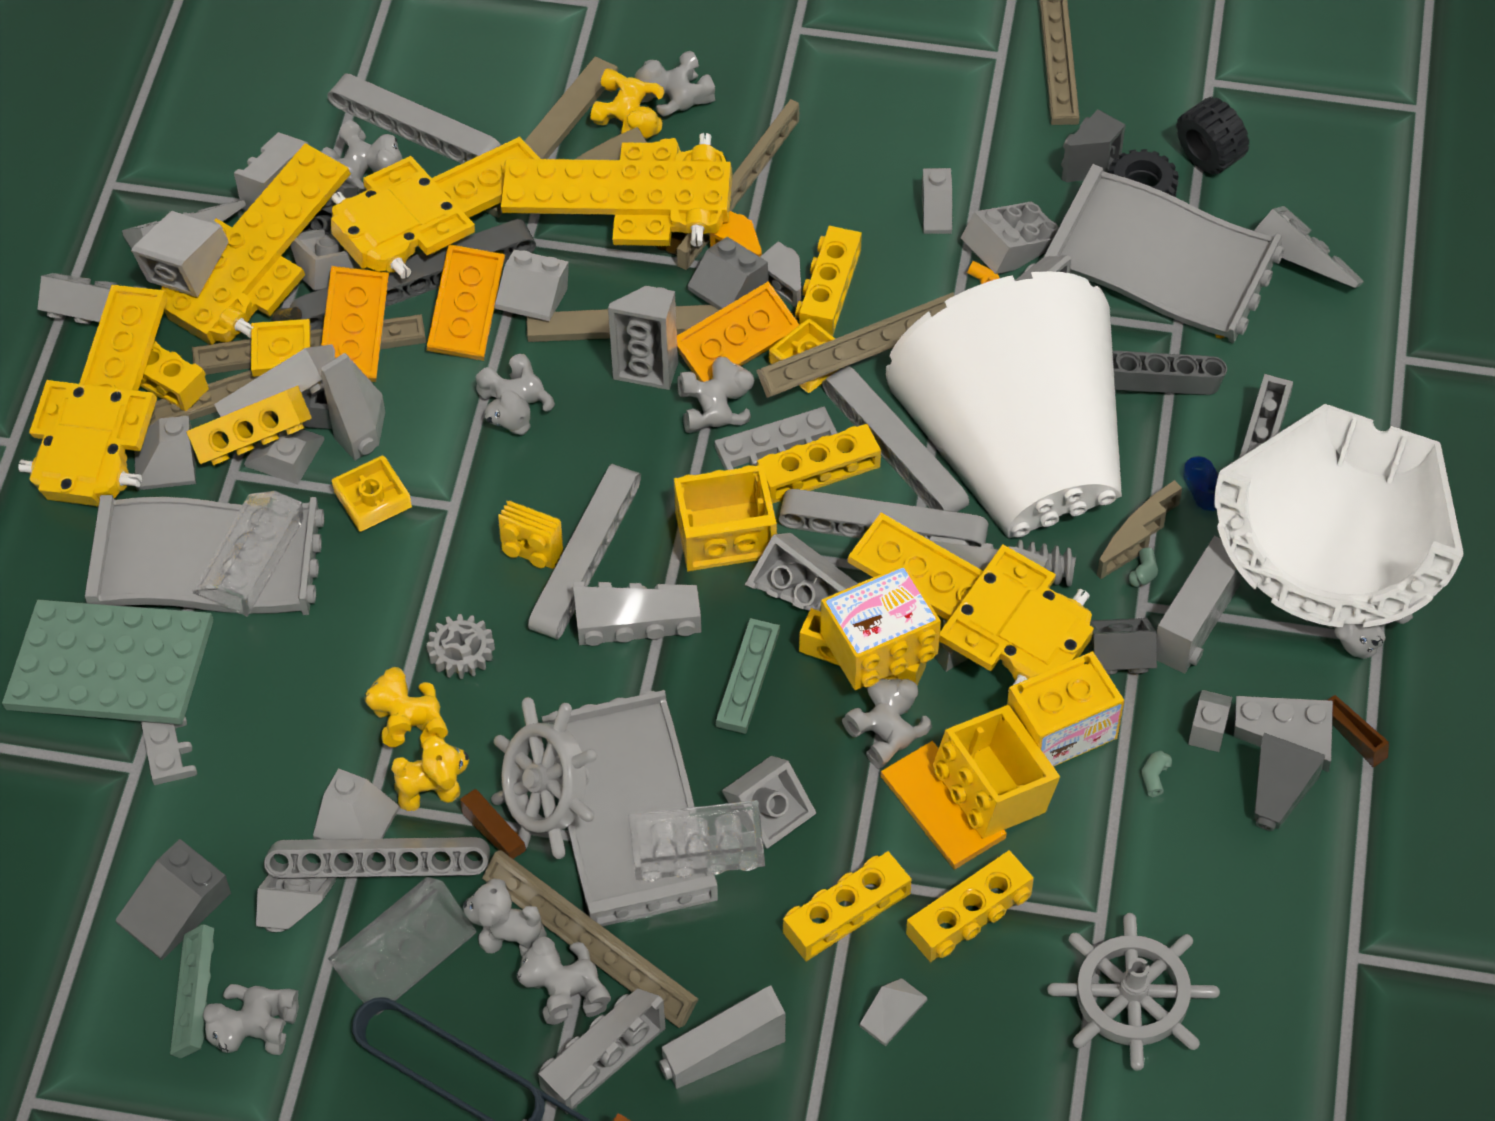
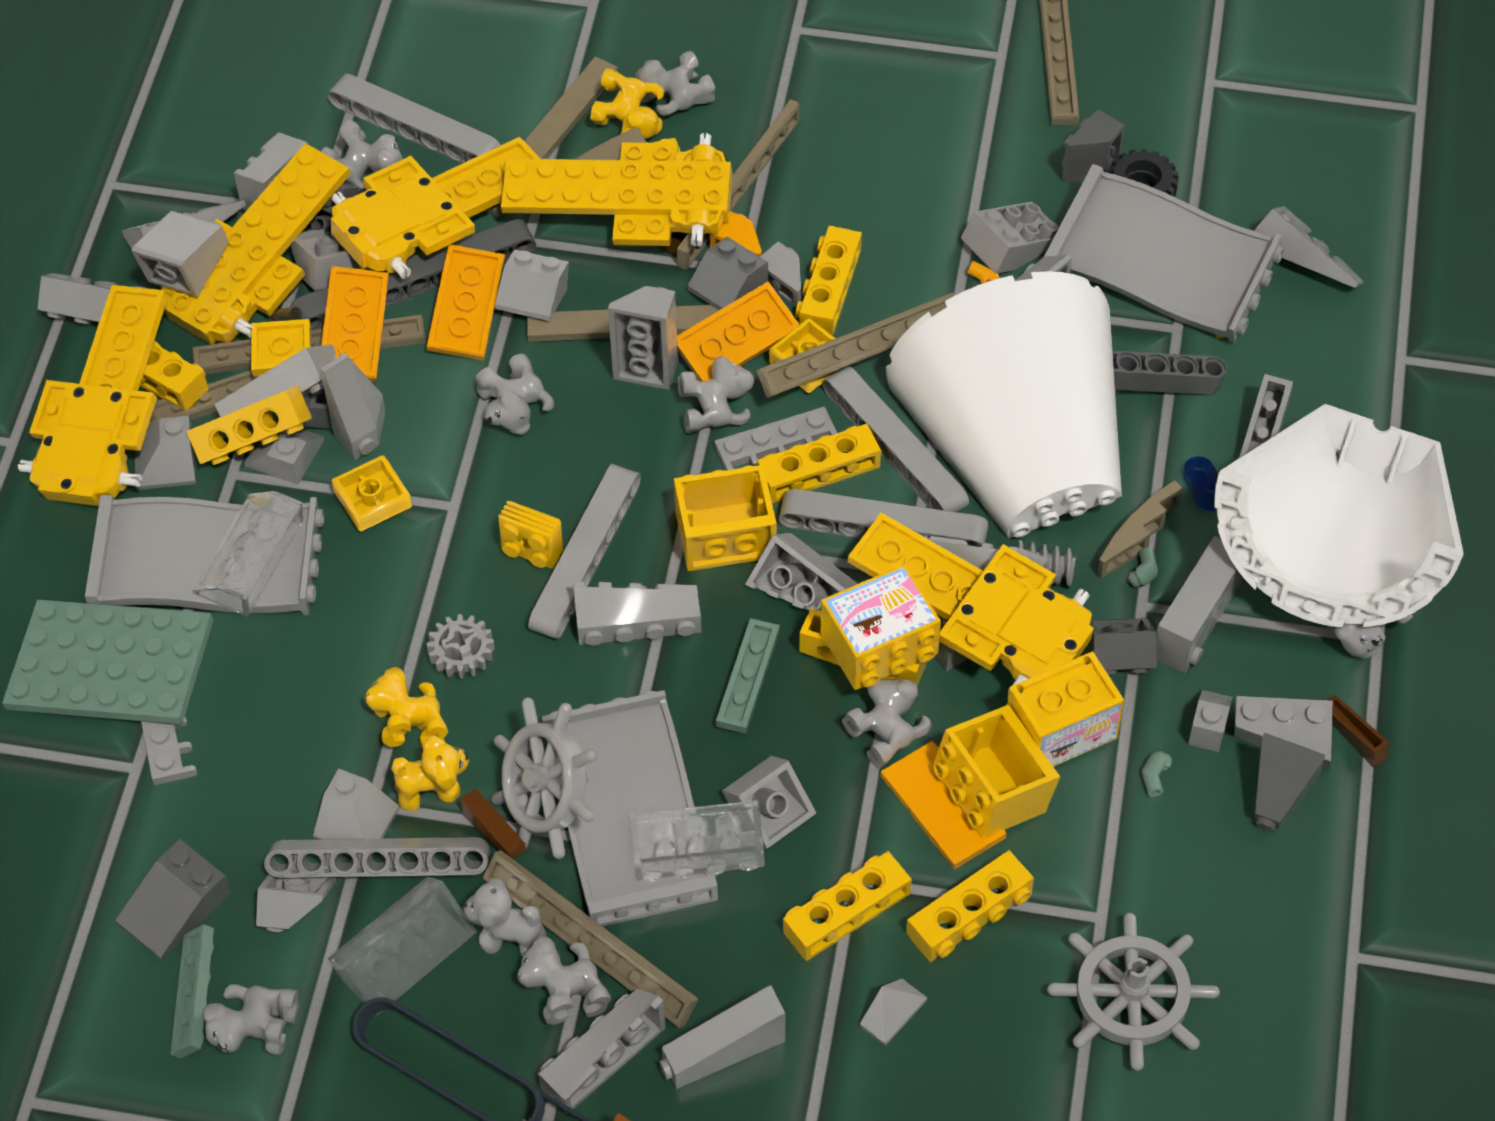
light grey slope [922,168,952,234] -> none
black tyre [1176,97,1250,174] -> none

